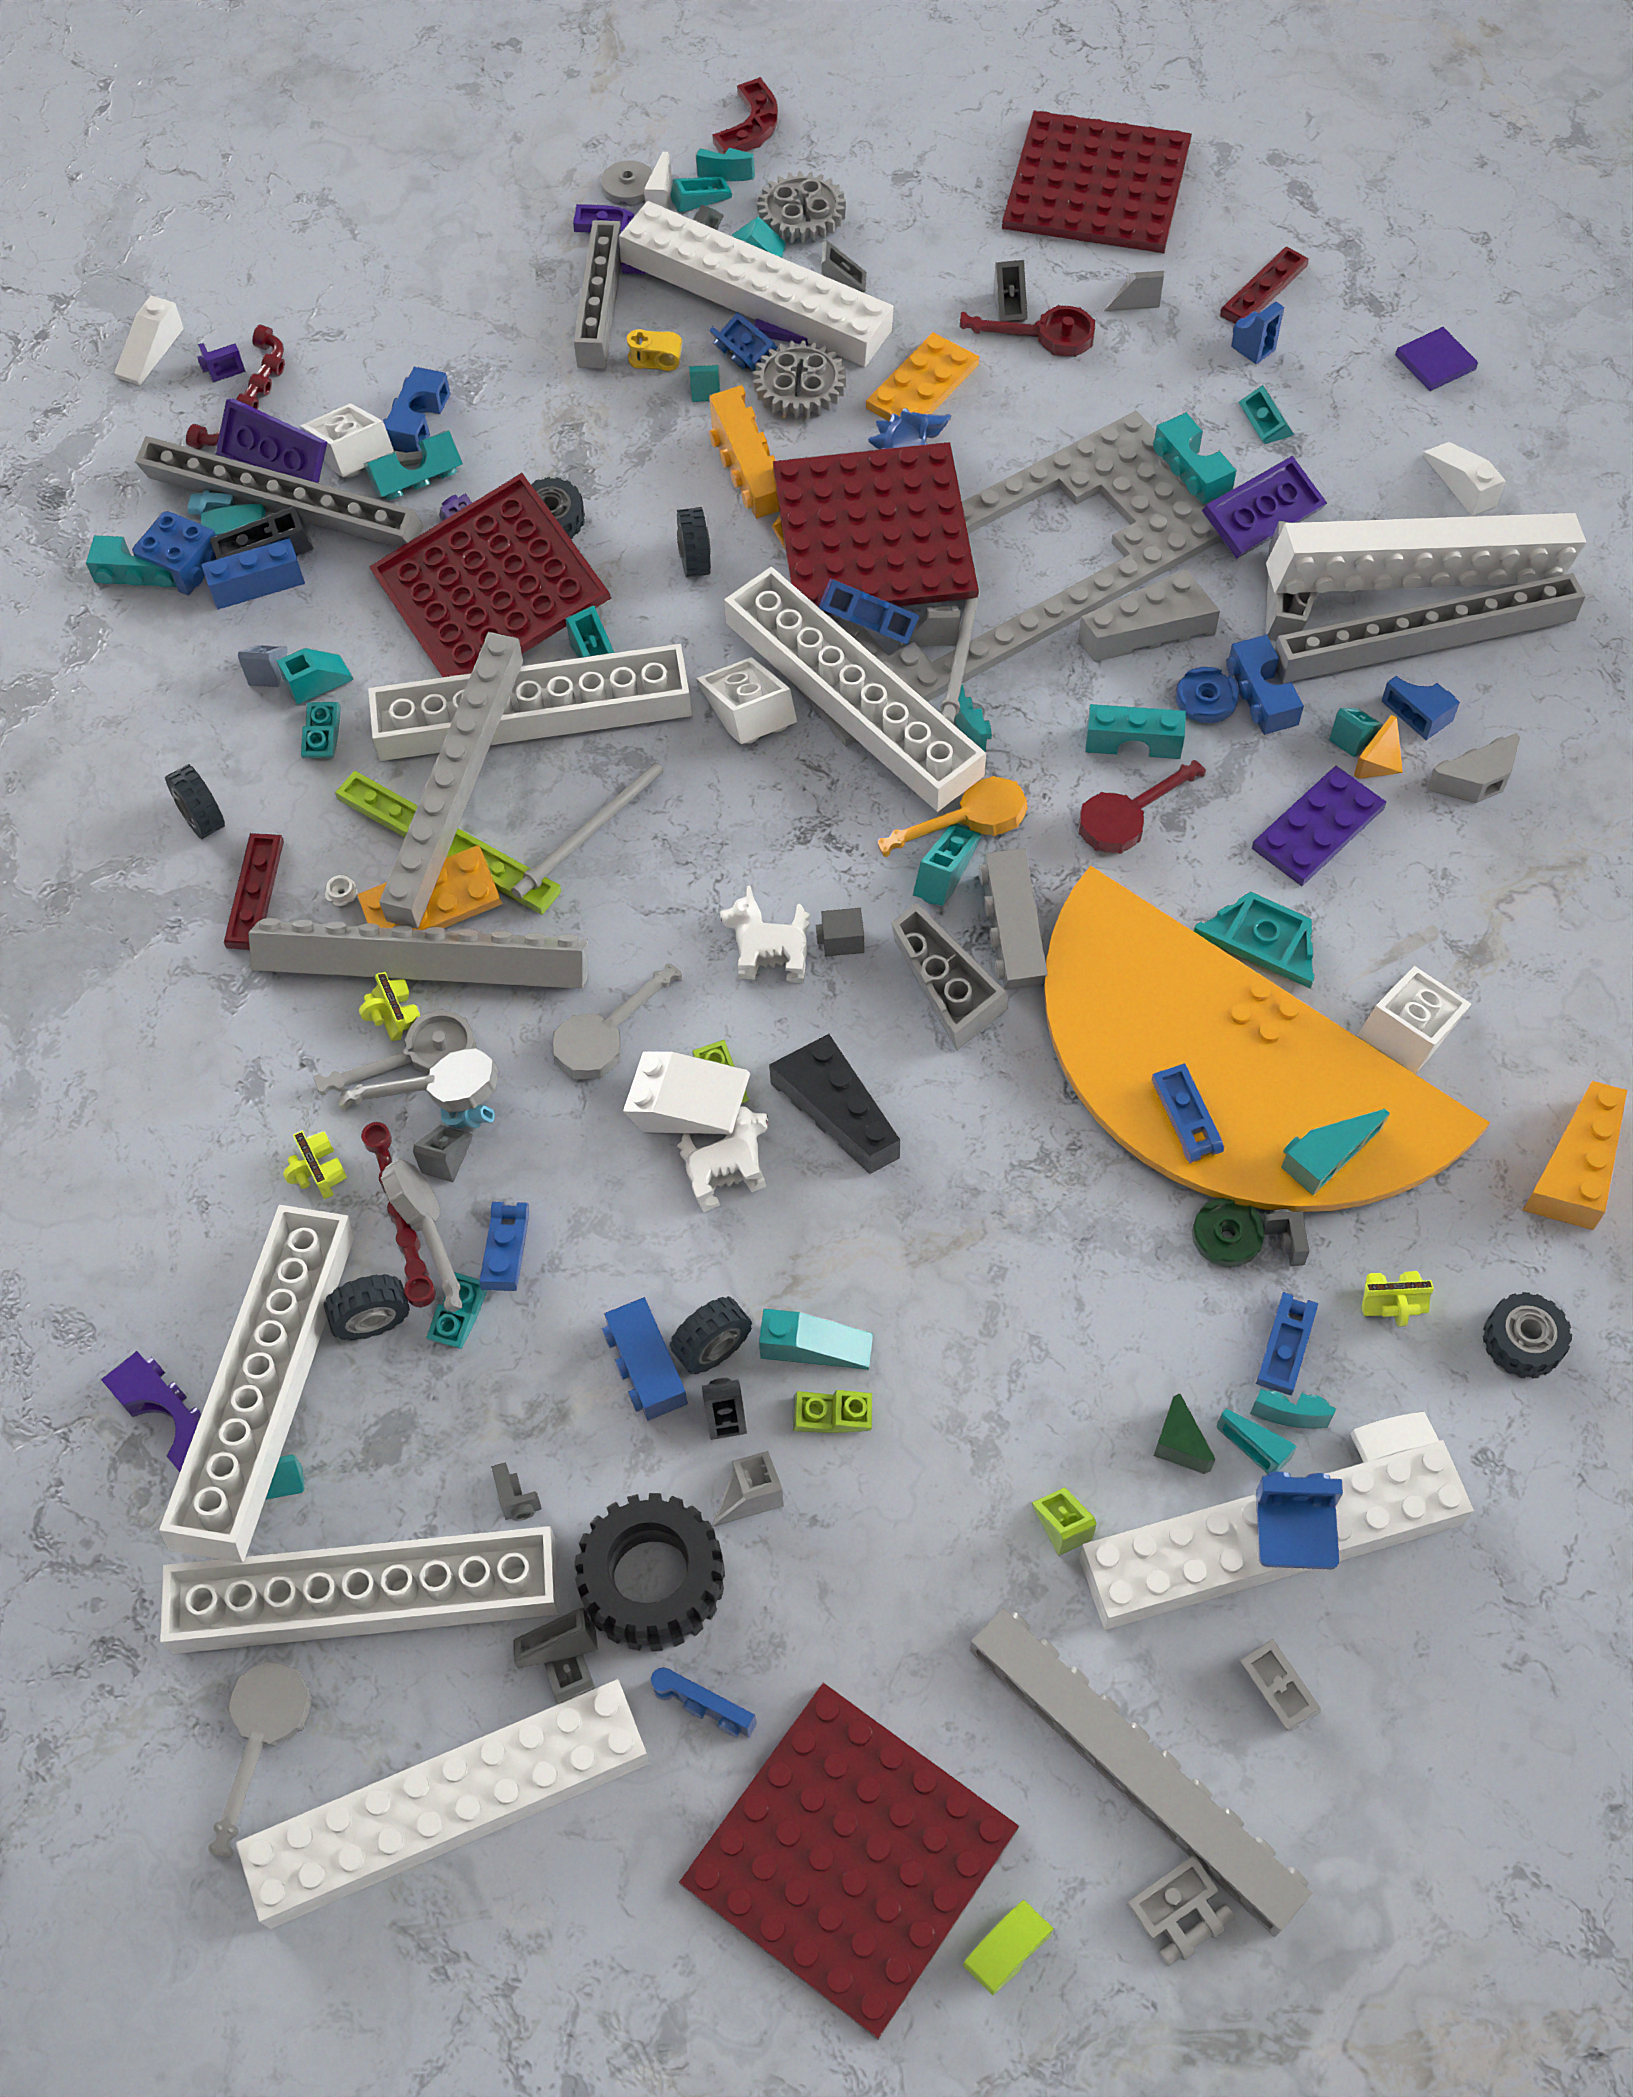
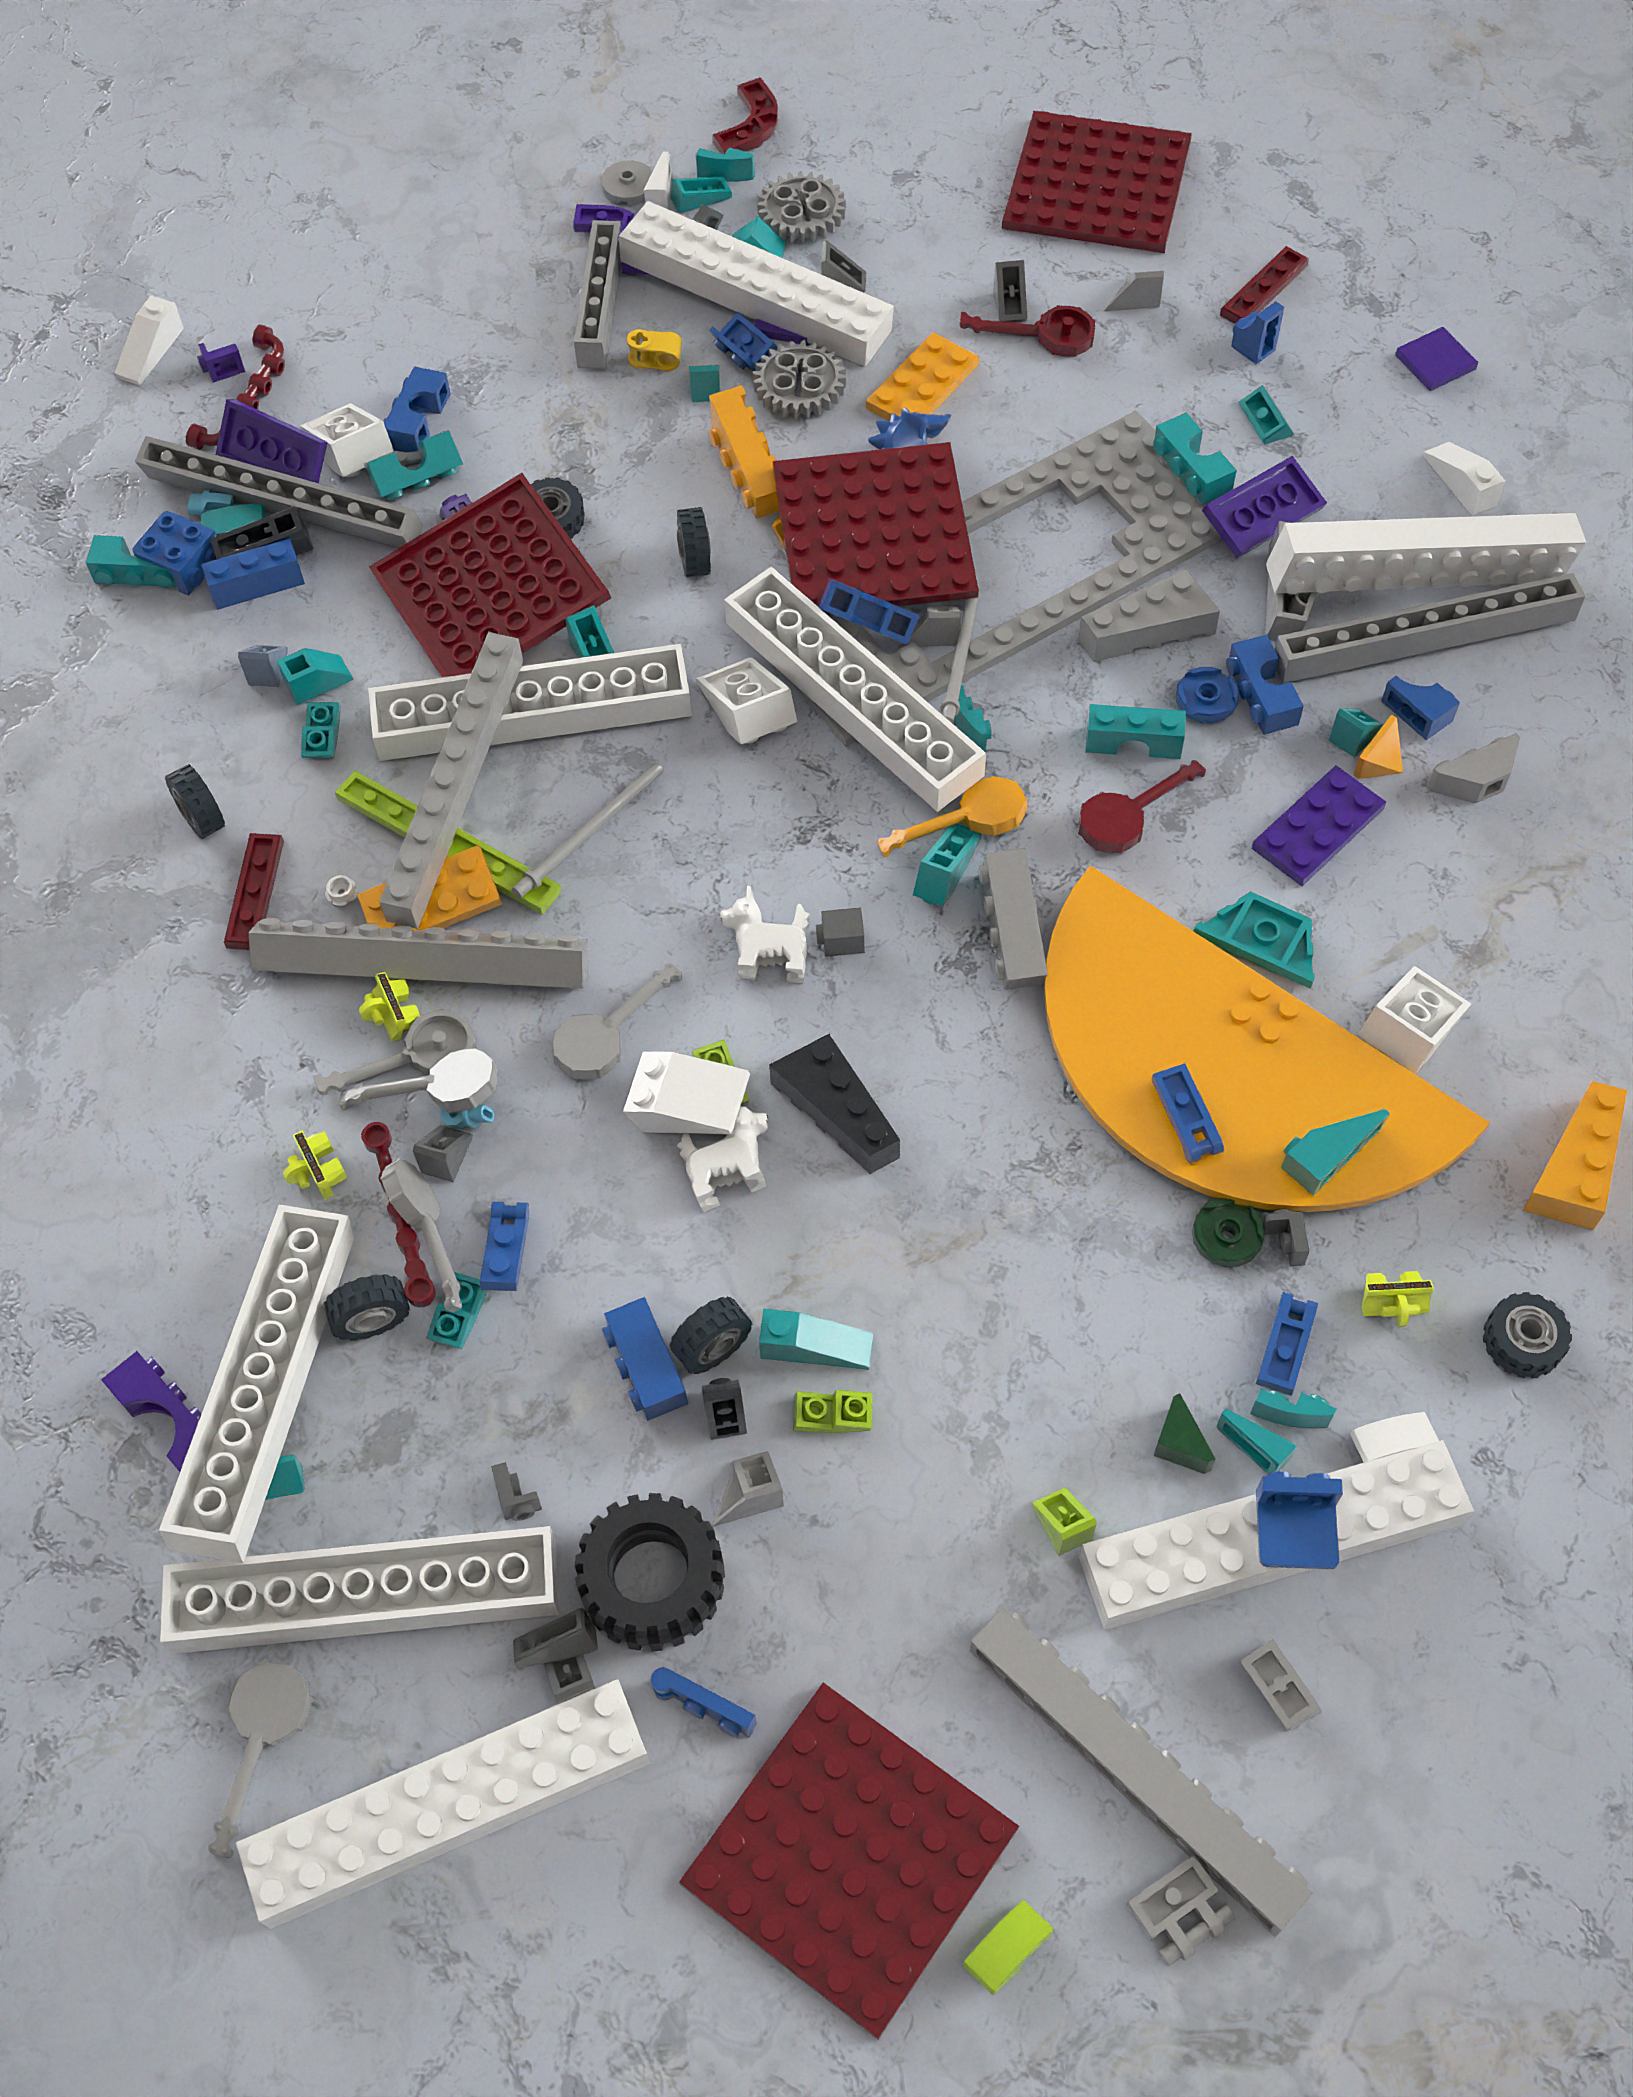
light grey wedge [891,902,1008,1051] -> none

